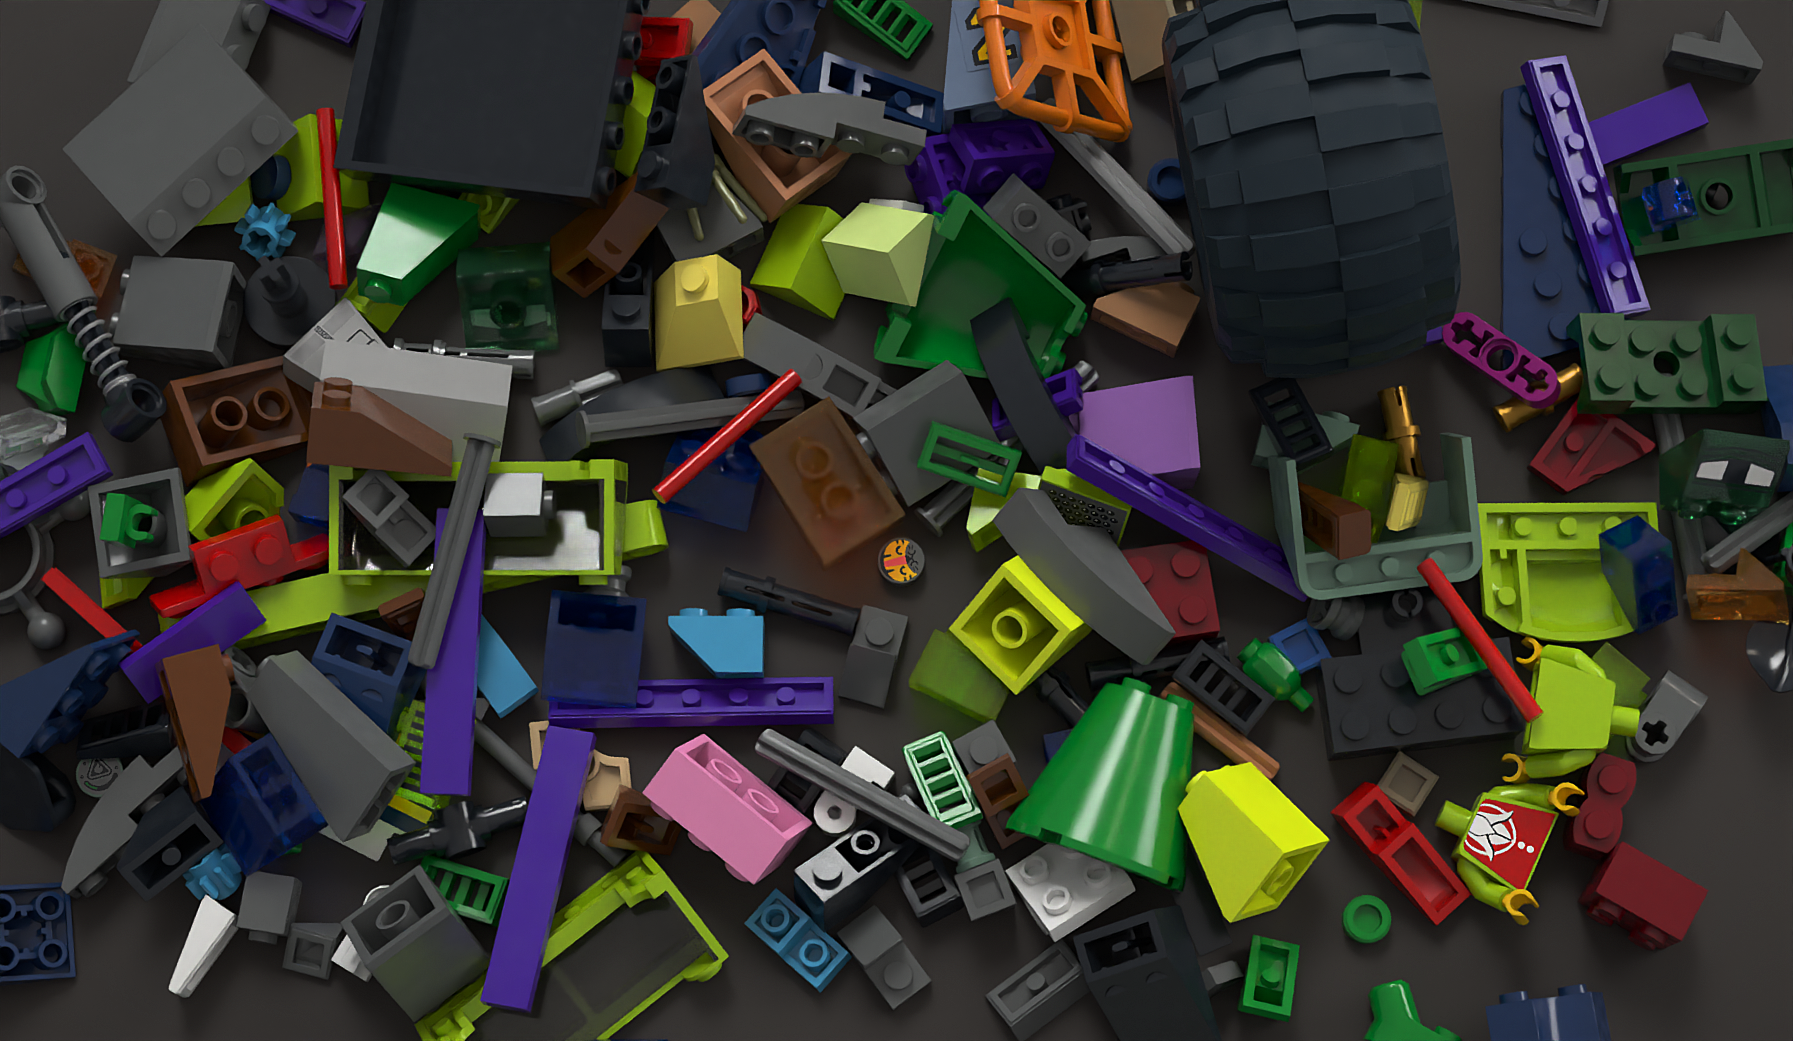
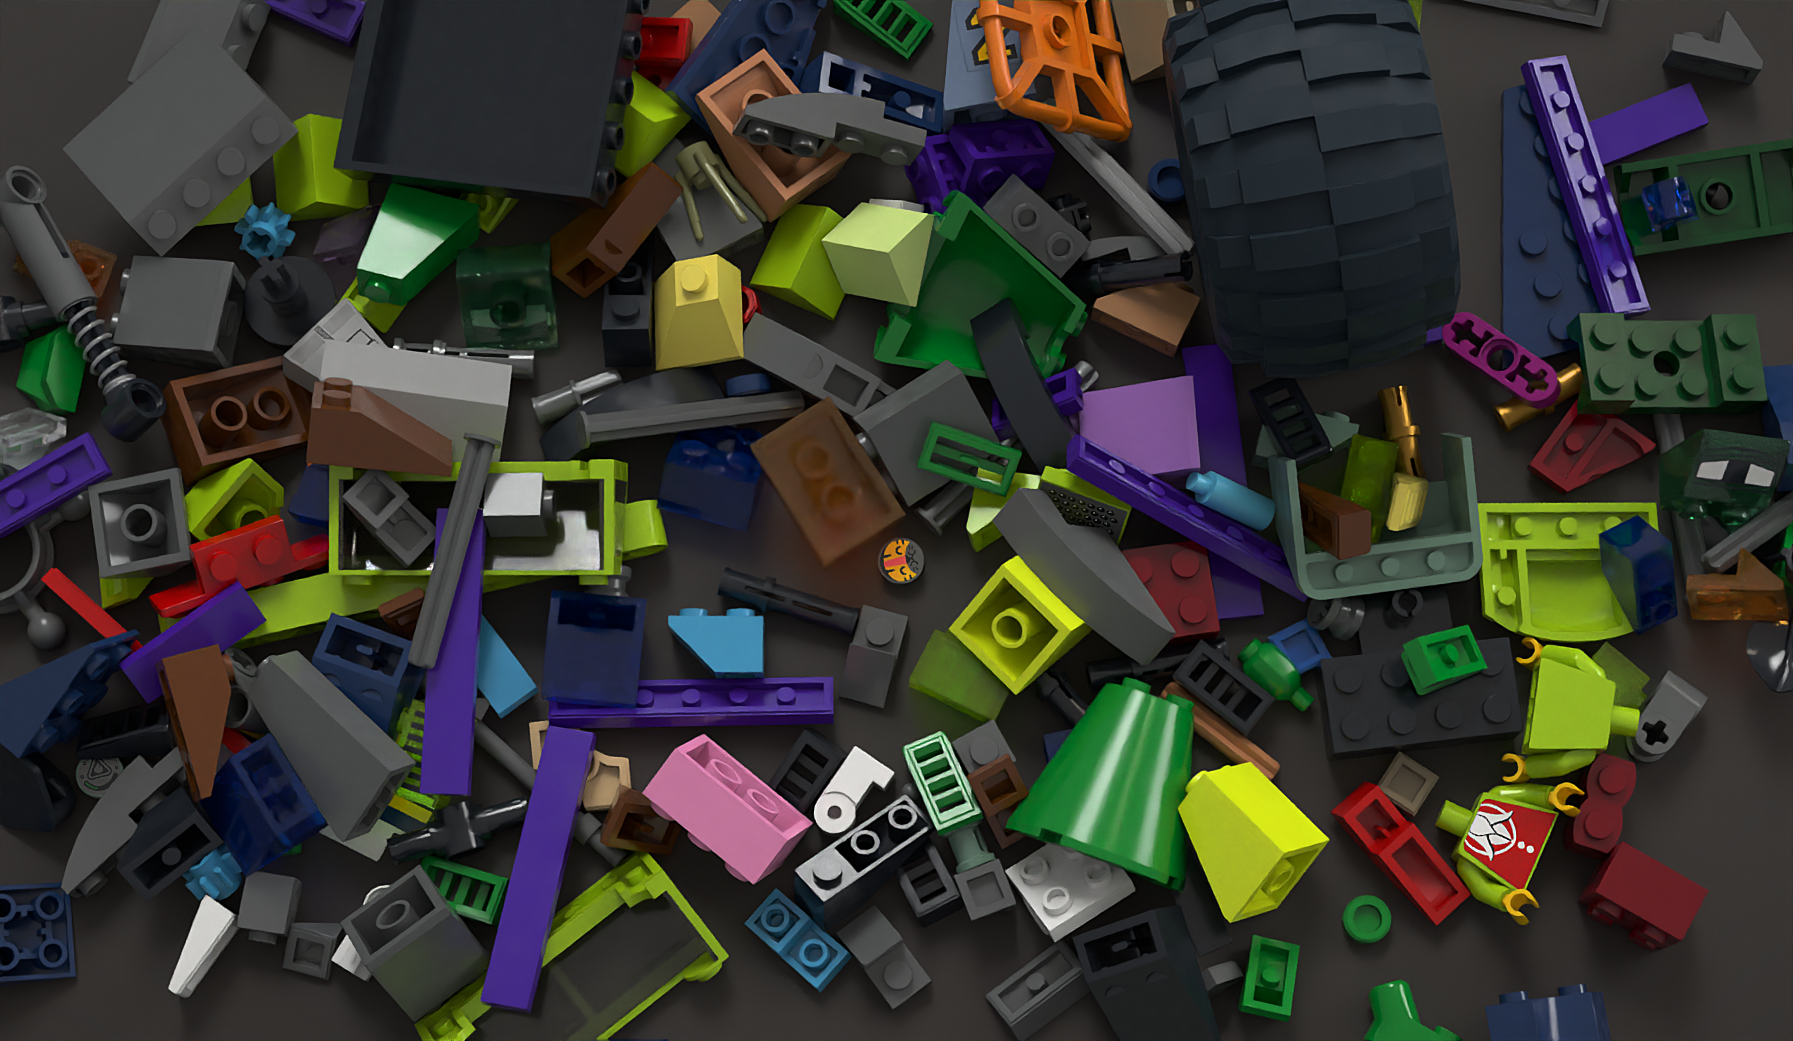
green tile [99,492,159,549] -> none
dark blue tile [251,154,291,200] -> none
red bar [316,108,348,290] -> none
black slope [634,54,715,211] -> none
red bar [652,369,802,504] -> none
dark grey axle [755,729,970,862] -> none
red bar [1416,557,1544,724] -> none
none -> dark purple tile [1182,344,1264,622]
none -> medium azure cylinder [1186,471,1275,531]

